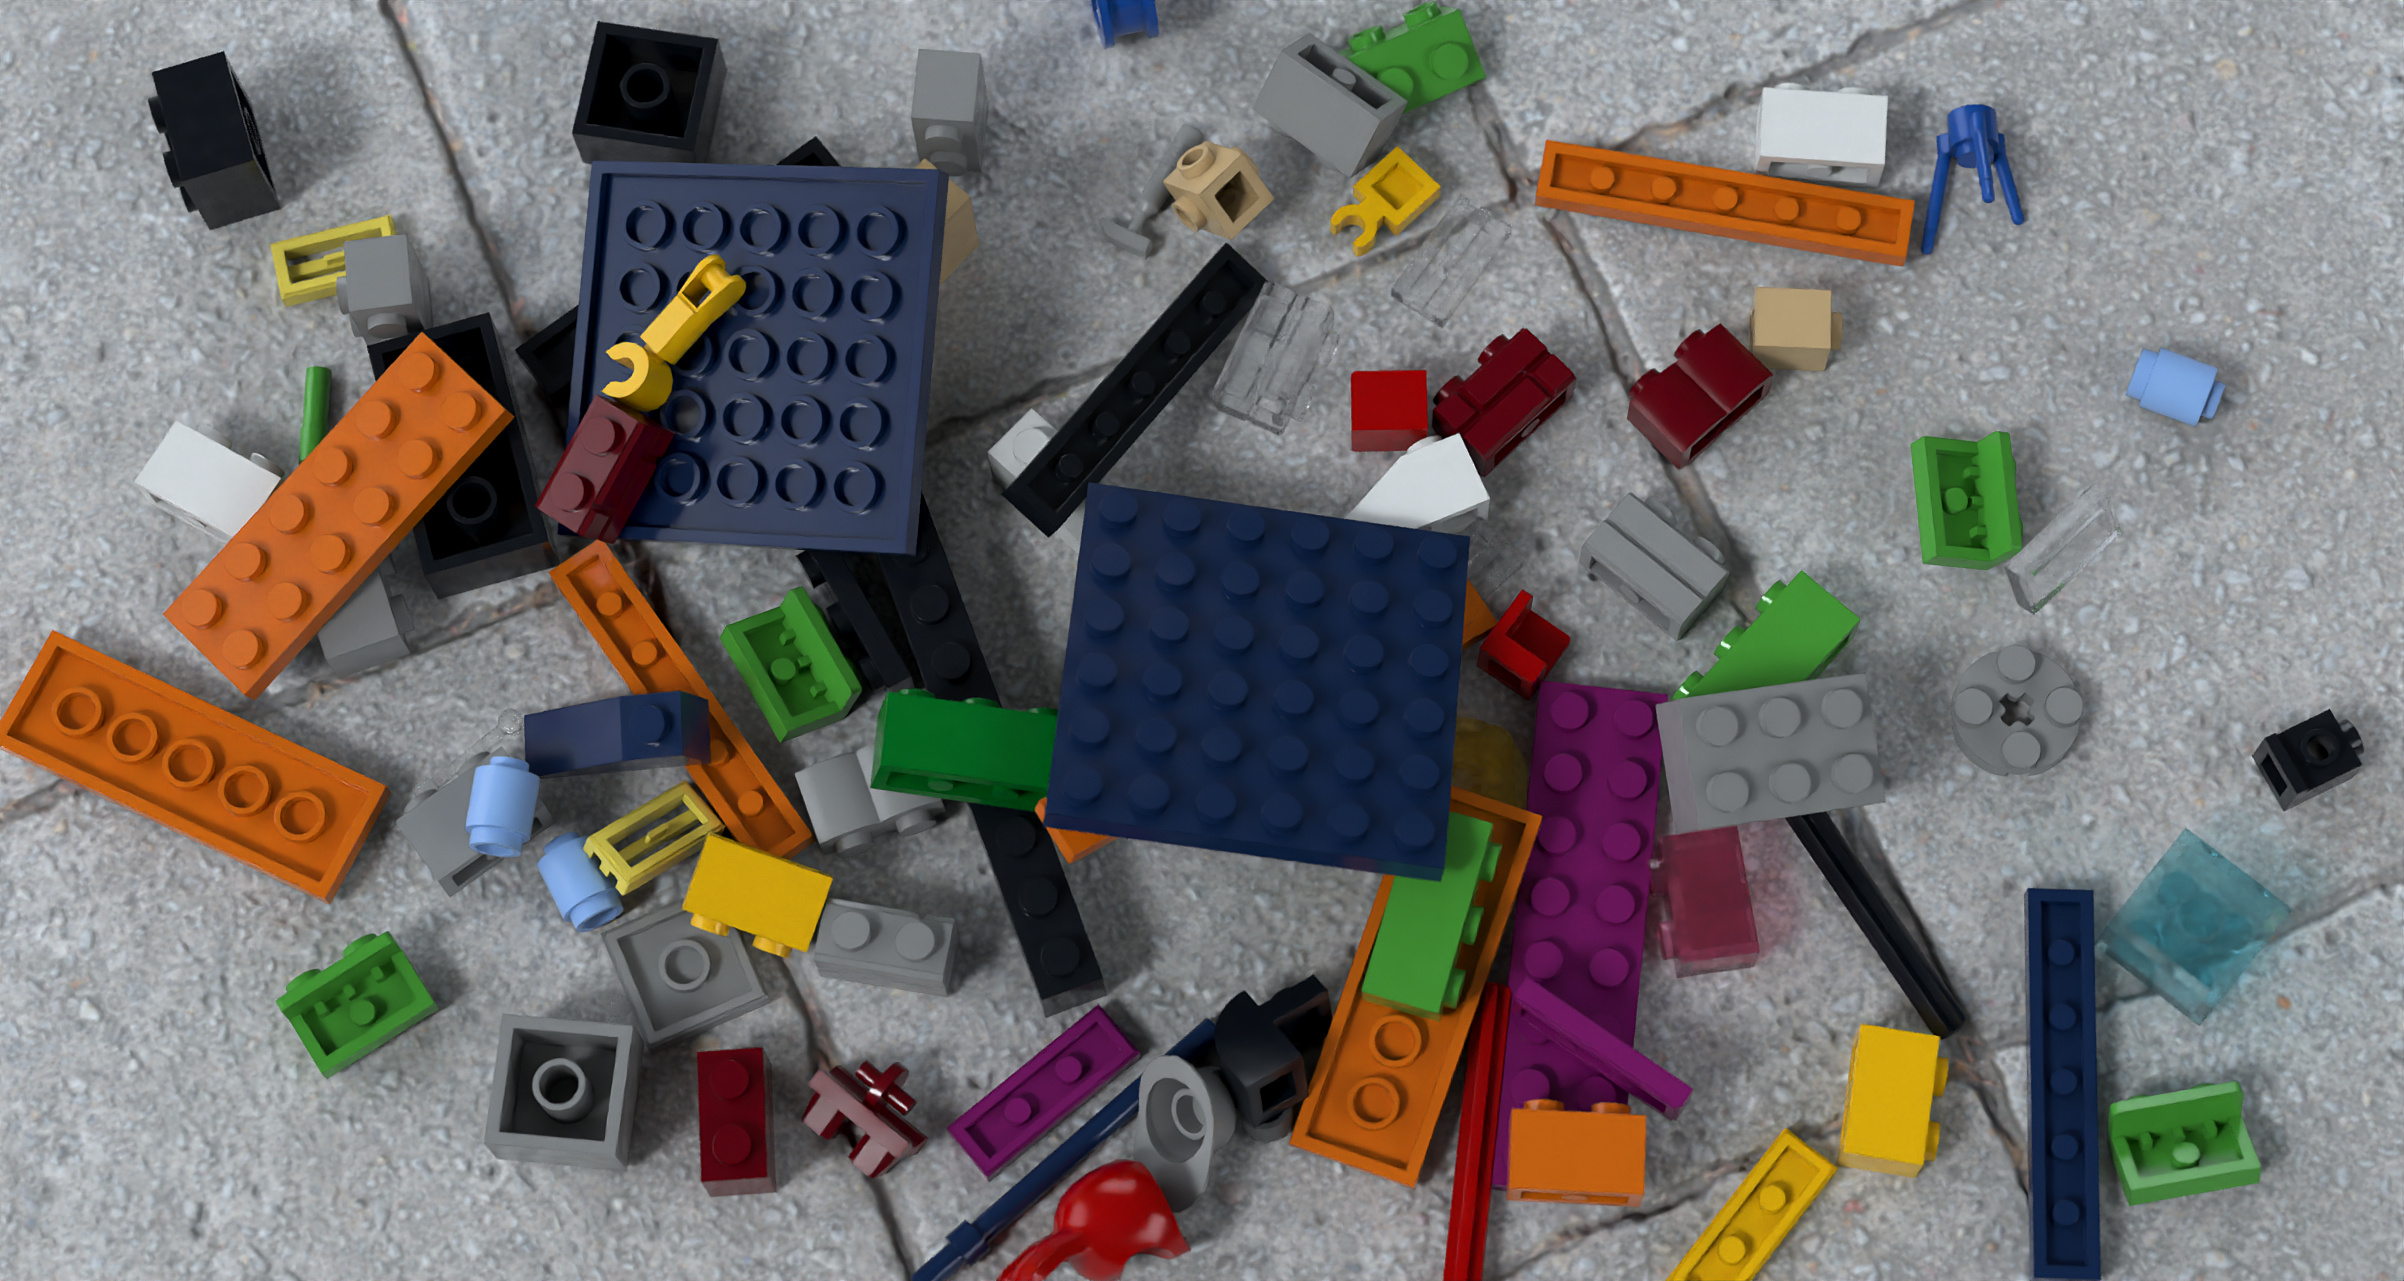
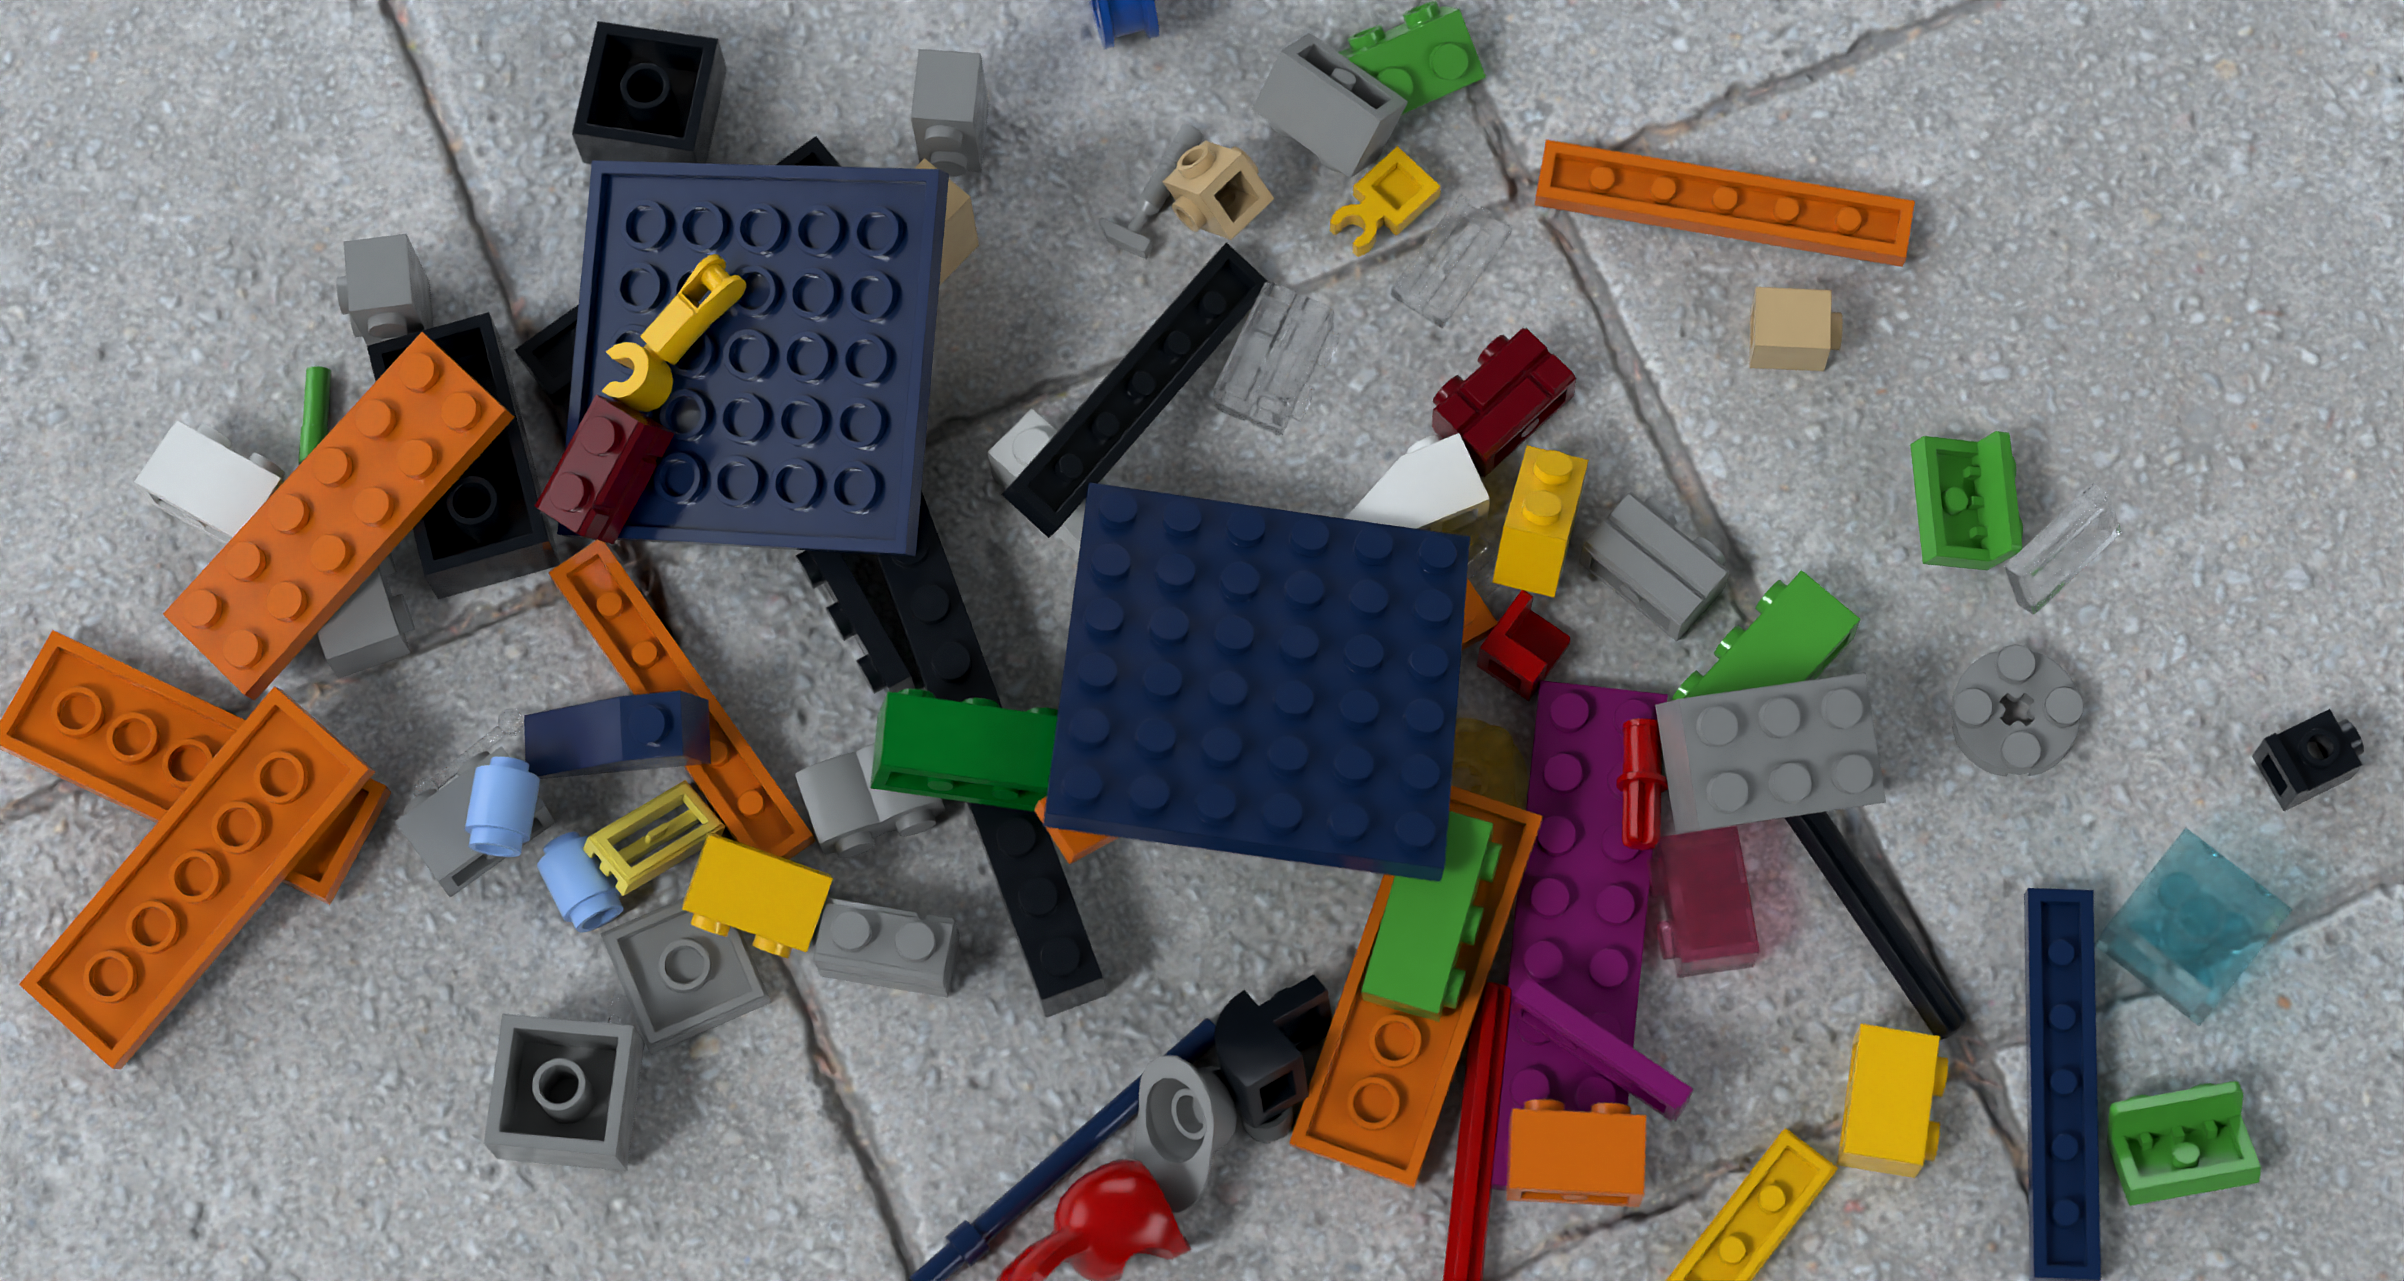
black brick [148,51,281,230] -> none
light yellow tile [270,214,397,307] -> none
bright green bracket [276,931,439,1079] -> none
dark red brick [697,1047,776,1197] -> none
bright green bracket [719,586,862,743] -> none
dark red hips [801,1060,929,1179] -> none
magenta tile [946,1004,1141,1182] -> none
red panel [1351,370,1428,452] -> none
dark red brick [1627,323,1774,470] -> none
white brick [1754,83,1888,189] -> none
blue plant [1921,104,2024,255] -> none
light blue brick [2125,347,2226,427] -> none
none -> orange plate [19,686,376,1070]
none -> yellow brick [1492,445,1589,598]
none -> red axle [1616,718,1668,850]

